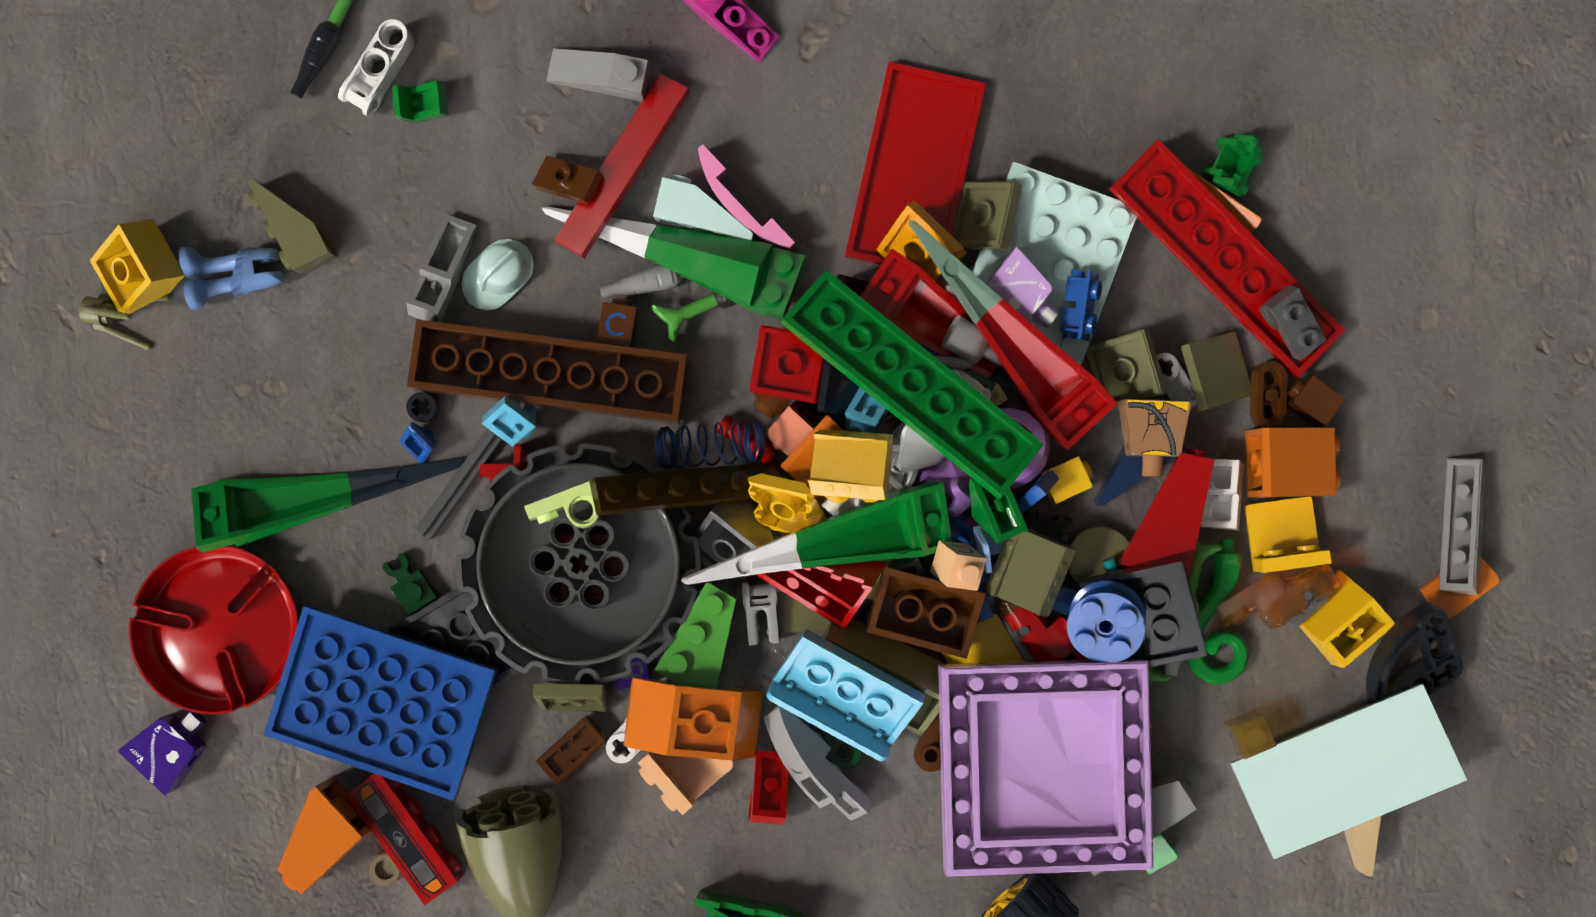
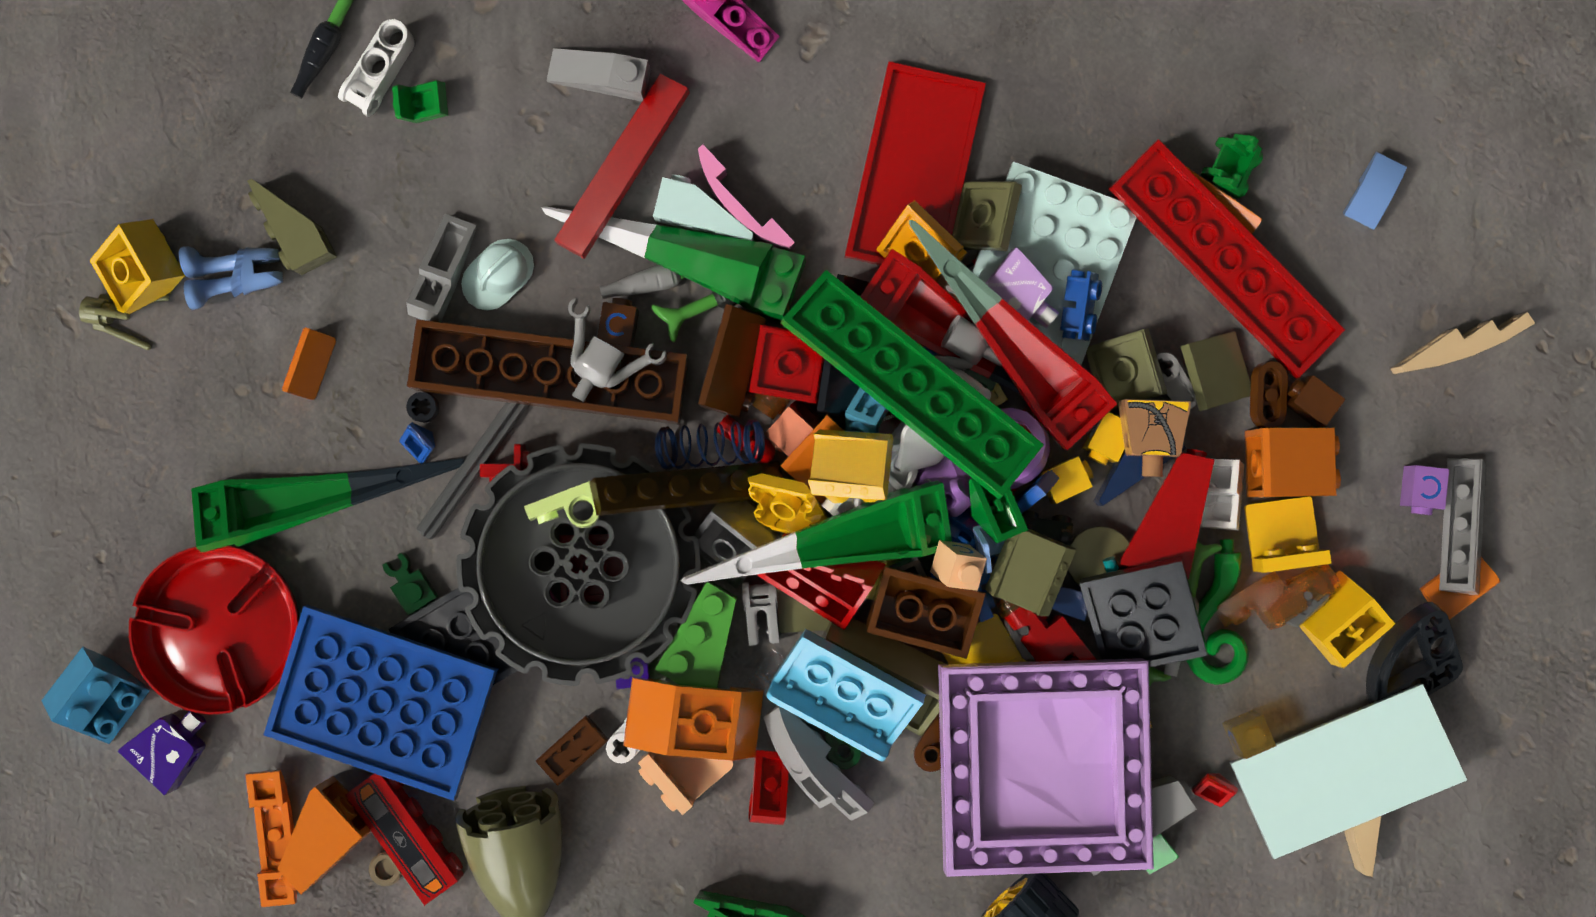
medium azure bracket [482,396,537,447] -> none
reddish brown plate [532,155,603,205] -> none
olive tile [532,684,609,712] -> none
wheel [1067,580,1146,663] -> none
dark grey plate [1259,285,1326,361] -> none
none -> dark azure slope [41,646,150,744]
none -> orange slope [245,770,297,907]
none -> orange slope [282,327,336,400]
none -> light grey piece [568,298,667,402]
none -> reddish brown slope [698,304,767,418]
none -> yellow brick [1082,412,1125,465]
none -> red slope [1192,773,1238,807]
none -> medium blue slope [1343,151,1407,230]
none -> tan slope [1390,312,1535,374]
none -> medium lavender brick [1400,465,1449,515]

